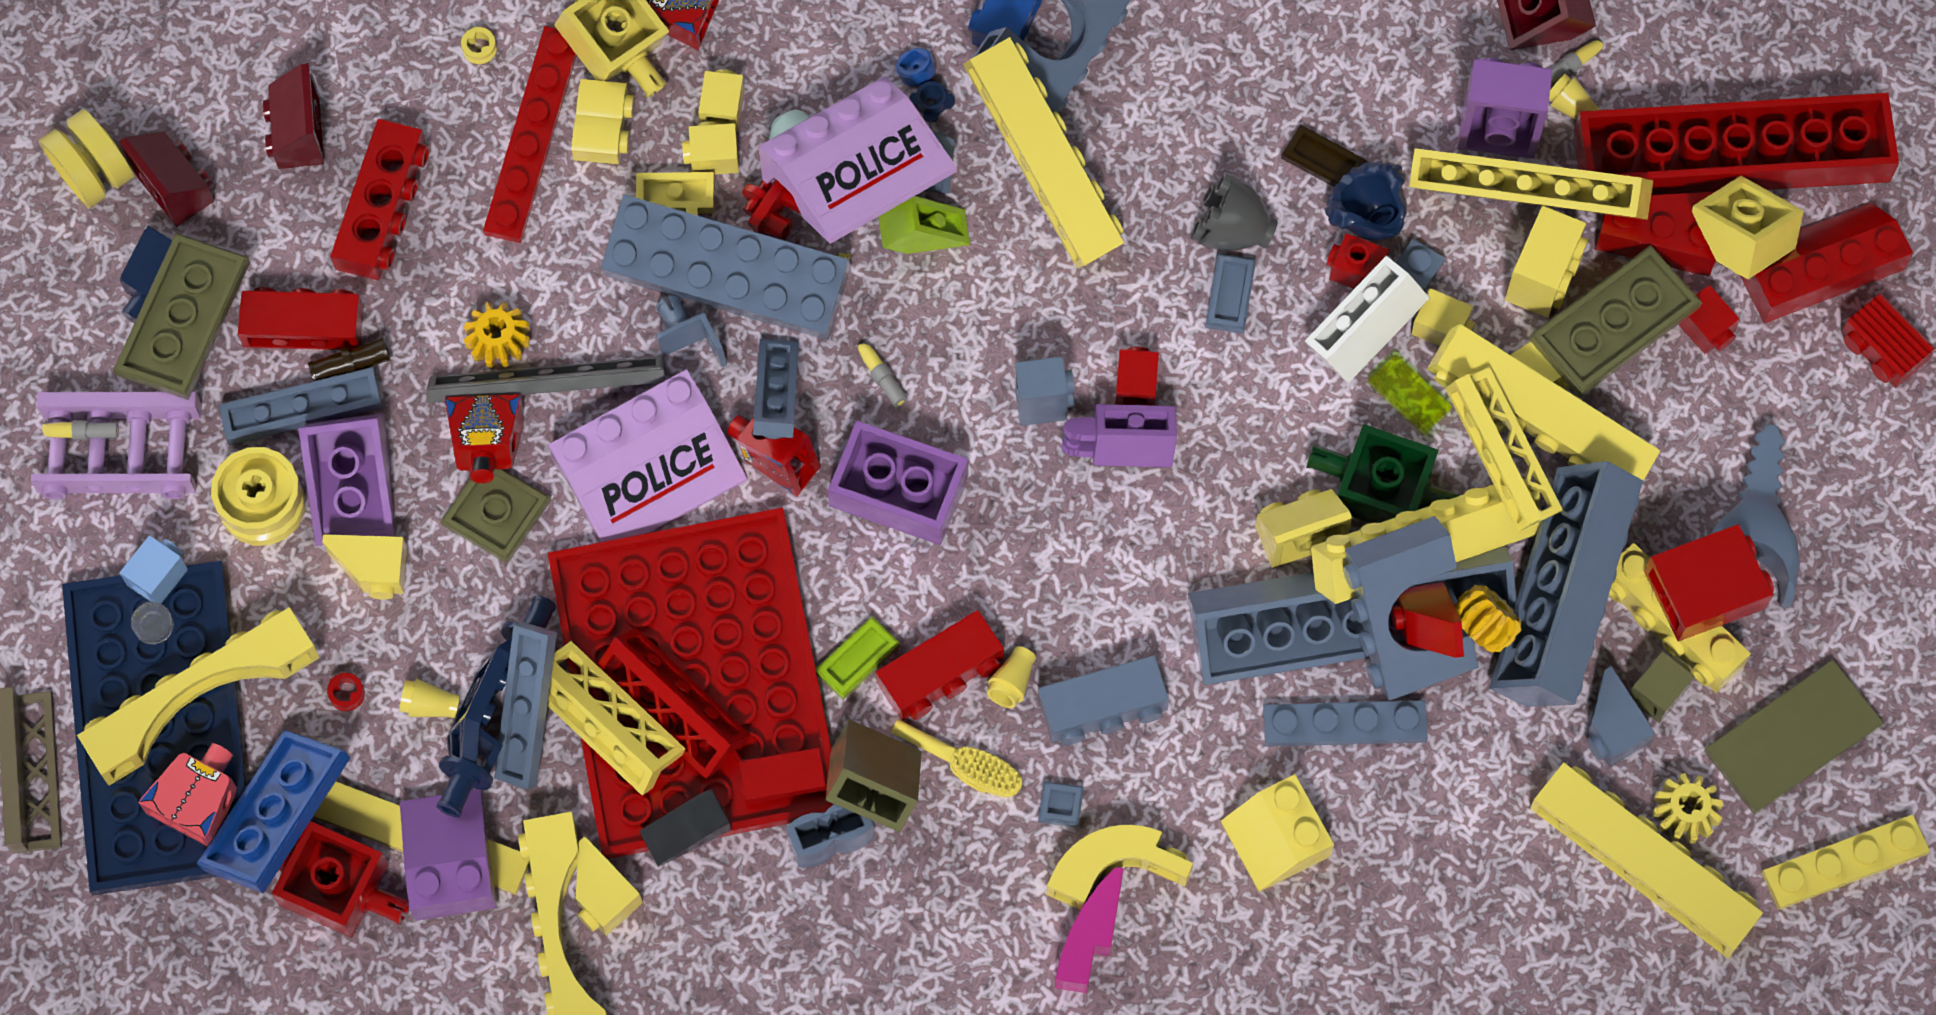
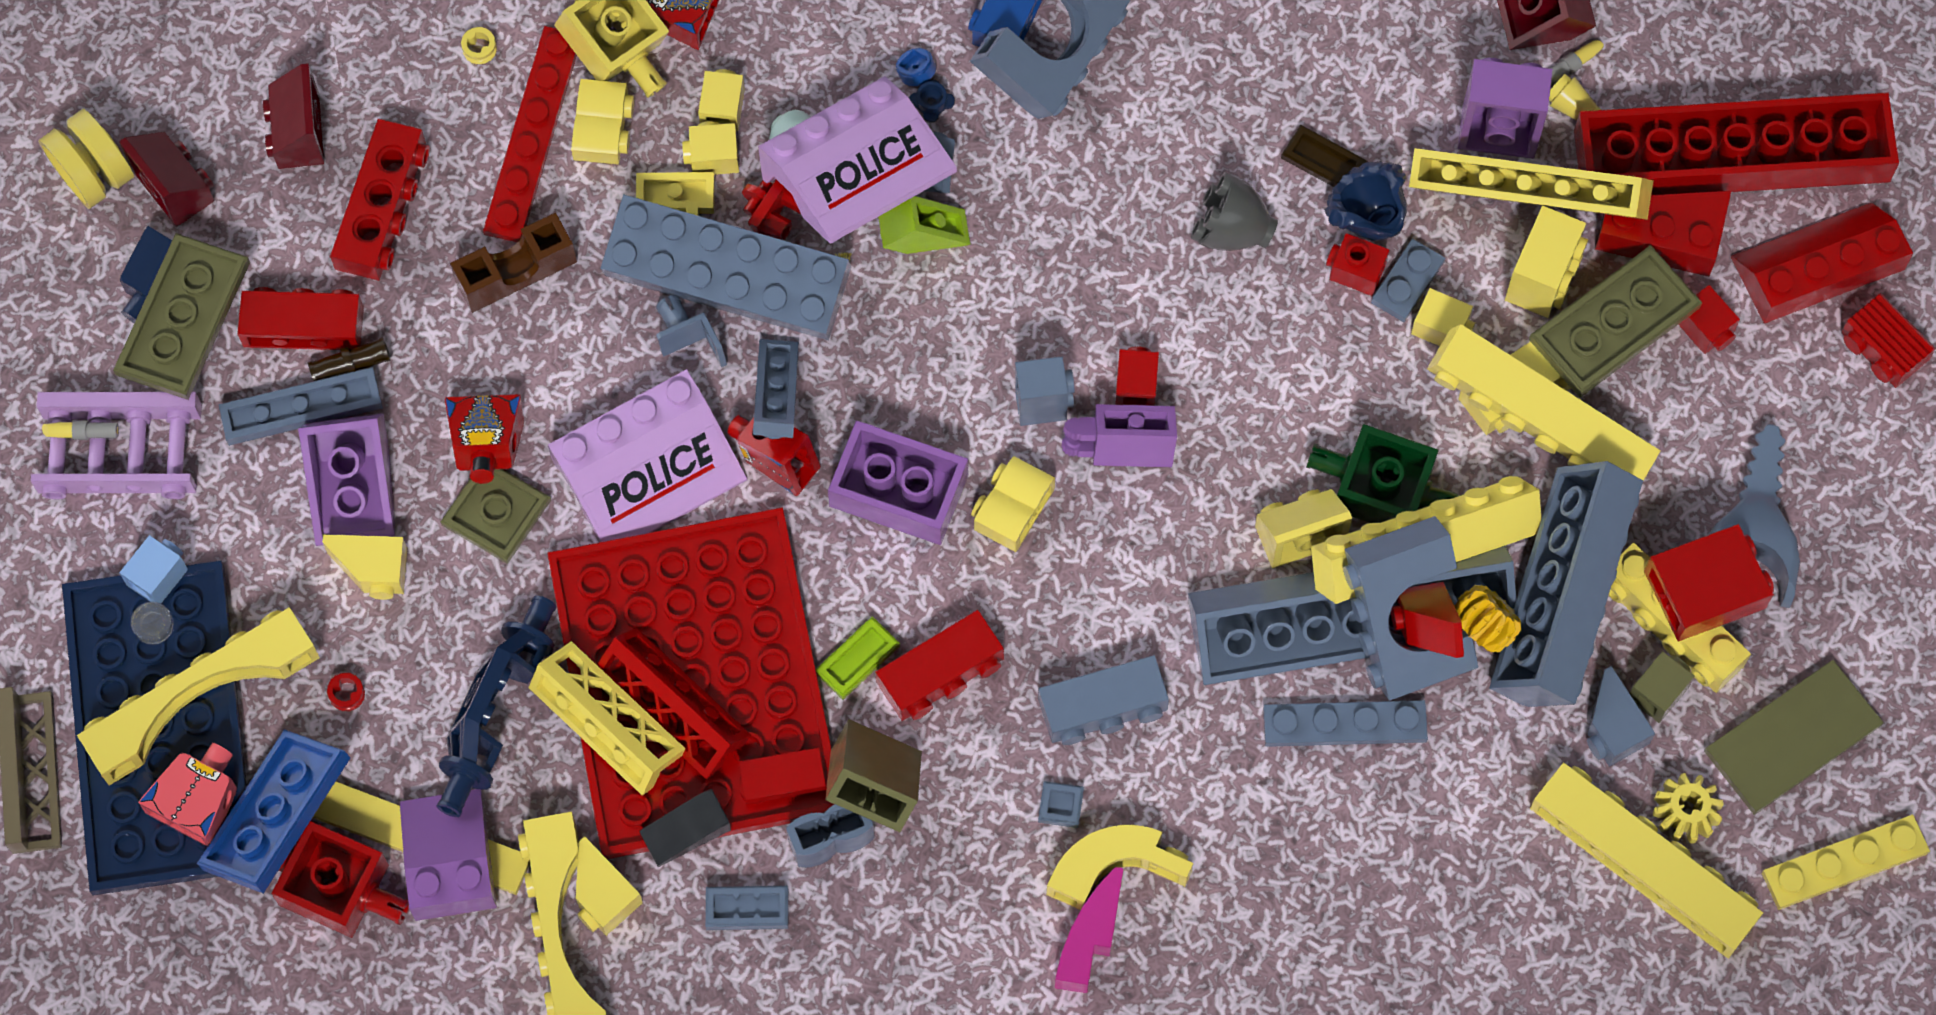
light yellow wheel [211,447,306,546] -> none
light yellow cone [399,678,460,718] -> none
dark grey tile [427,356,665,403] -> none
yellow gear [464,301,530,369] -> none
sand blue plate [494,622,557,790] -> none
light grey piece [858,344,907,408] -> none
light yellow piece [891,719,1022,798] -> none
light yellow brick [963,37,1124,268] -> none
light yellow cone [987,646,1036,708] -> none
sand blue tile [1205,253,1256,334] -> none
light yellow slope [1221,774,1334,892] -> none
white brick [1305,256,1430,383] -> none
clear neon green tile [1368,355,1452,436] -> none
light yellow fence [1445,367,1563,532] -> none
light yellow slope [1692,176,1804,279] -> none
none -> reddish brown arch [450,212,577,313]
none -> sand blue plate [705,886,788,930]
none -> light yellow brick [971,456,1055,552]

